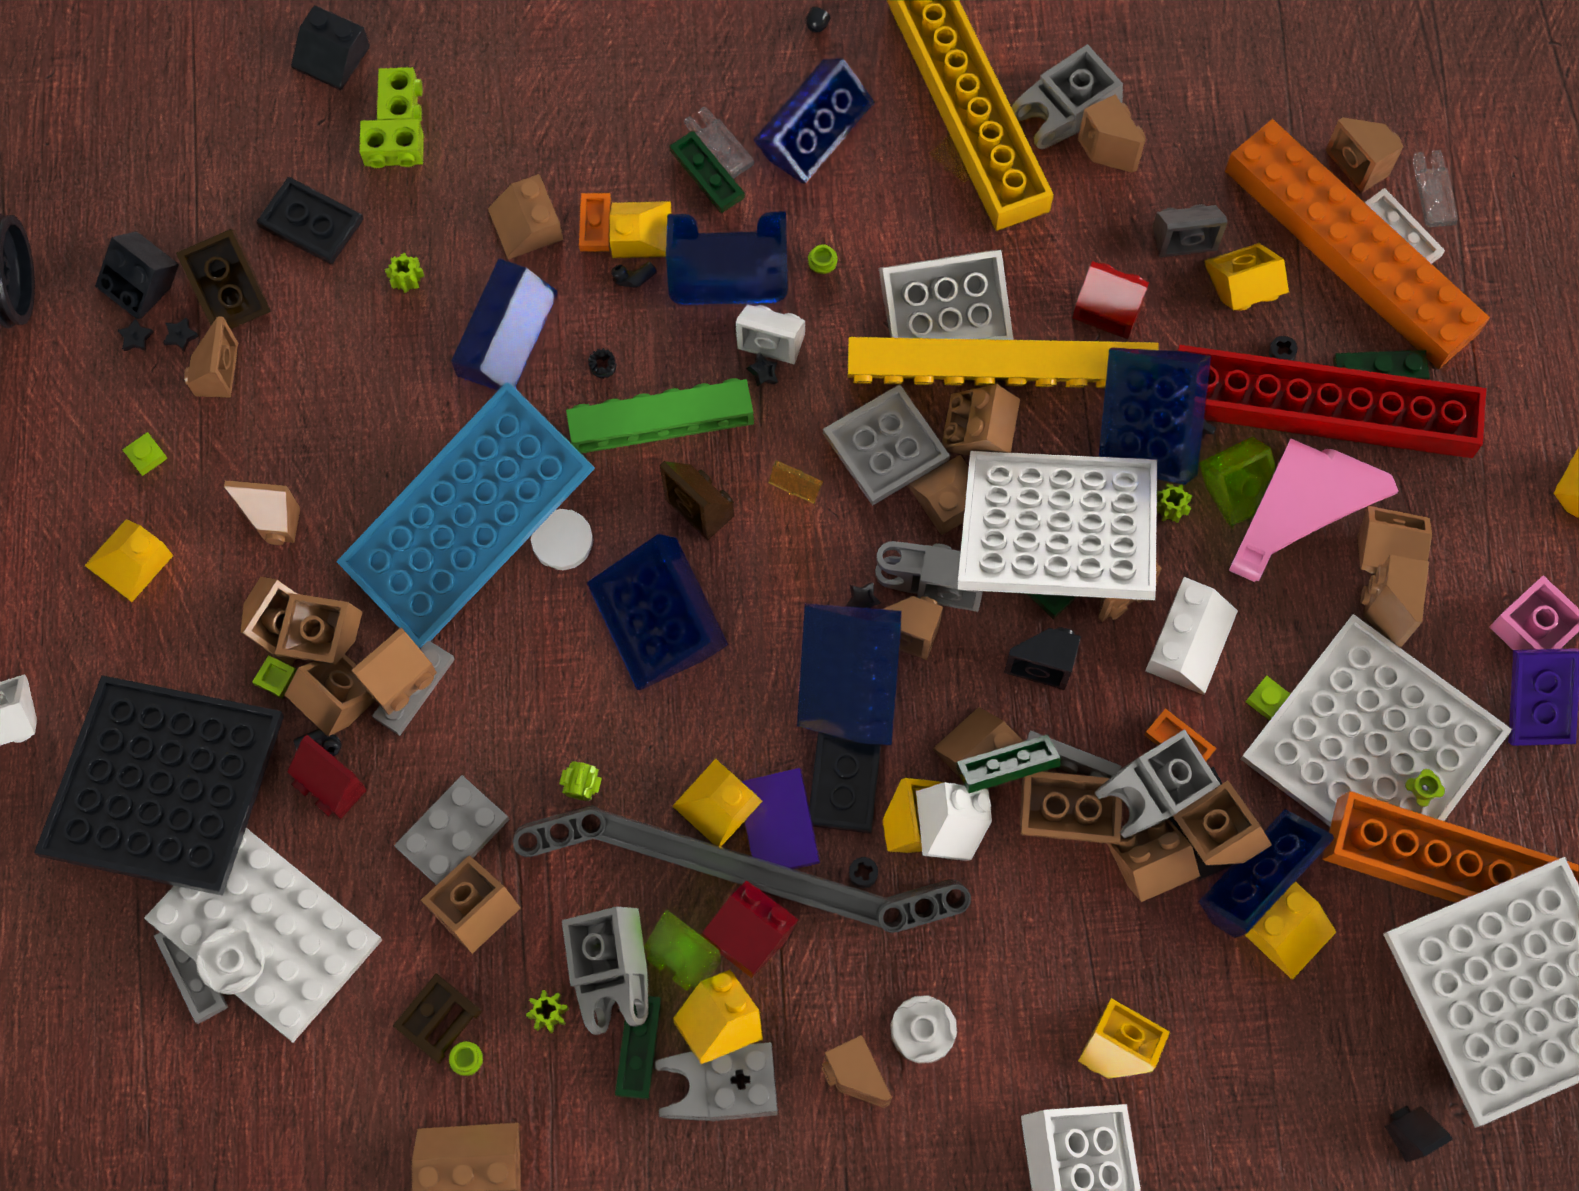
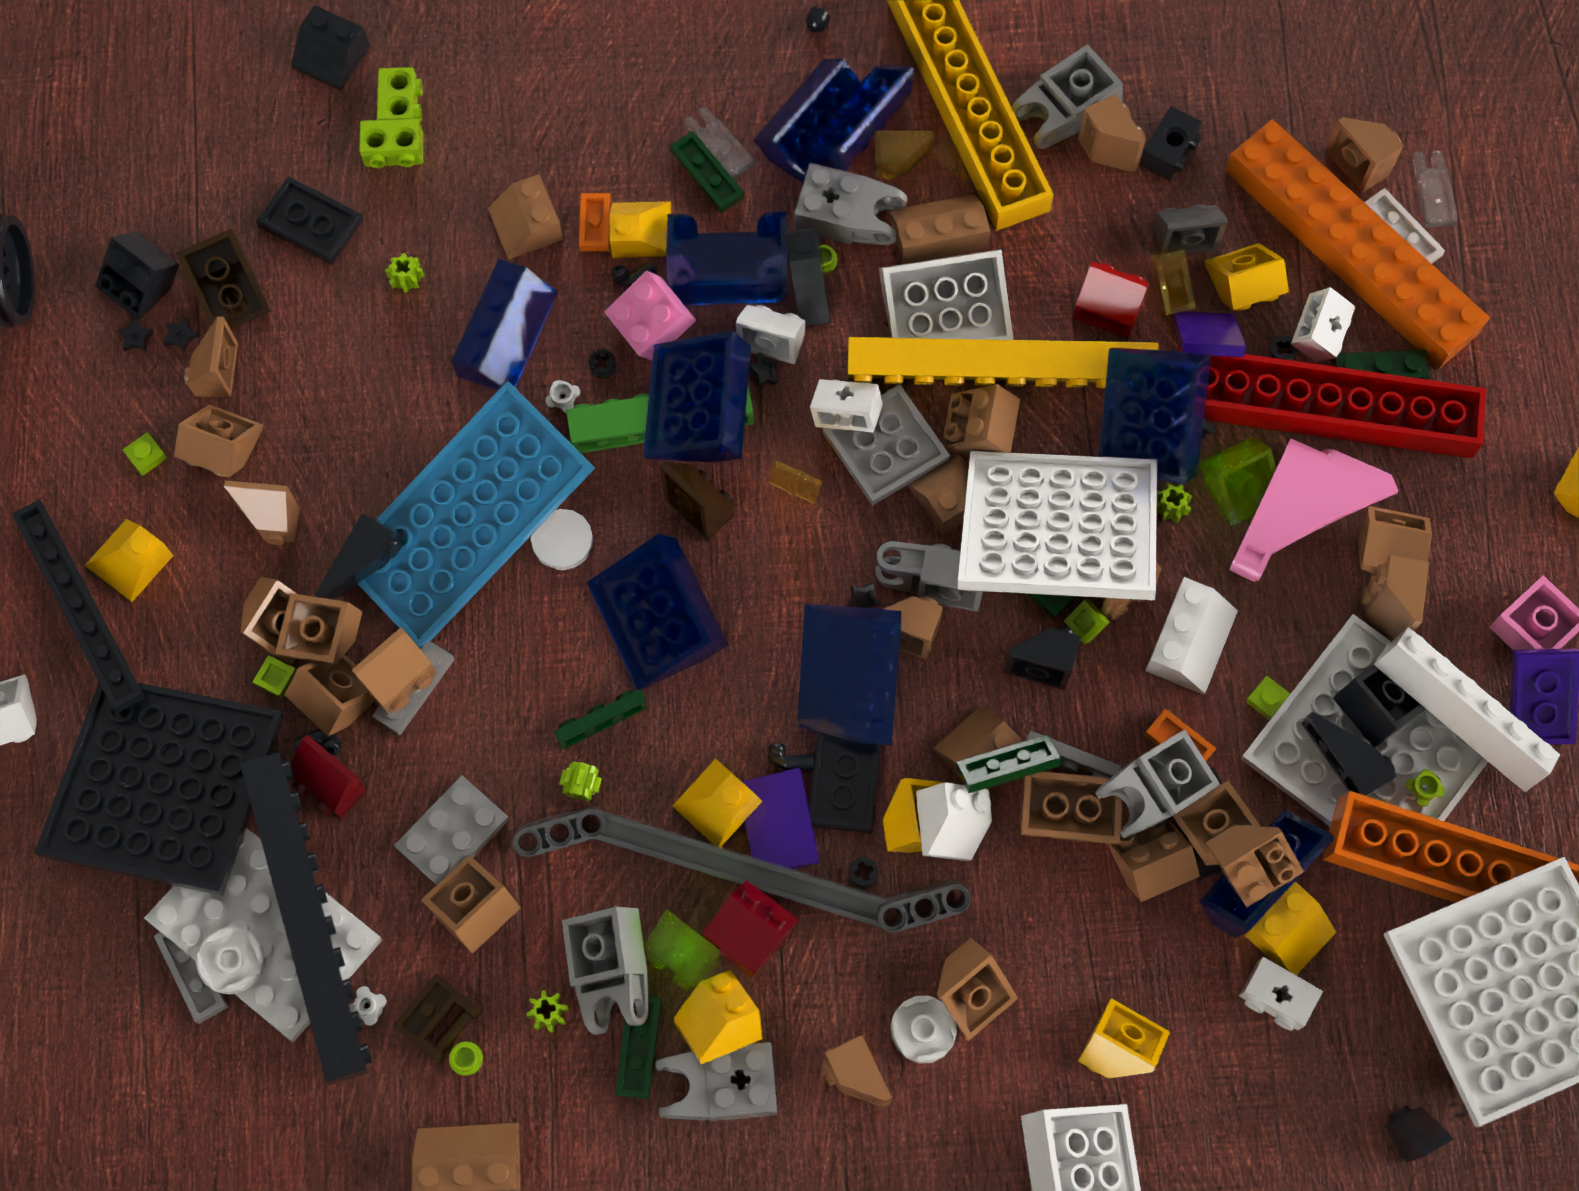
none -> black plate [12,499,146,713]
none -> medium nougat slope [174,404,263,477]
none -> black brick [240,752,372,1085]
none -> black slope [315,513,404,600]
none -> white plate [350,986,386,1025]
none -> white plate [545,380,580,413]
none -> dark green plate [554,689,648,751]
none -> bright pink brick [604,270,696,361]
none -> clear blue slope [643,331,751,463]
none -> black arm [767,743,814,771]
none -> black slope [786,228,831,327]
none -> light grey brick [794,163,908,245]
none -> clear blue slope [805,65,915,171]
none -> white brick [810,379,883,432]
none -> clear yellow slope [874,131,934,179]
none -> medium nougat slope [888,194,990,264]
none -> medium nougat slope [937,938,1018,1041]
none -> lime plate [1064,599,1110,644]
none -> black brick [1139,106,1202,181]
none -> clear yellow slope [1150,247,1196,315]
none -> dark purple tile [1173,311,1246,357]
none -> medium nougat slope [1206,825,1304,907]
none -> white brick [1239,957,1323,1031]
none -> white brick [1291,287,1356,363]
none -> black slope [1301,712,1397,797]
none -> black slope [1333,665,1427,748]
none -> white brick [1374,627,1560,792]

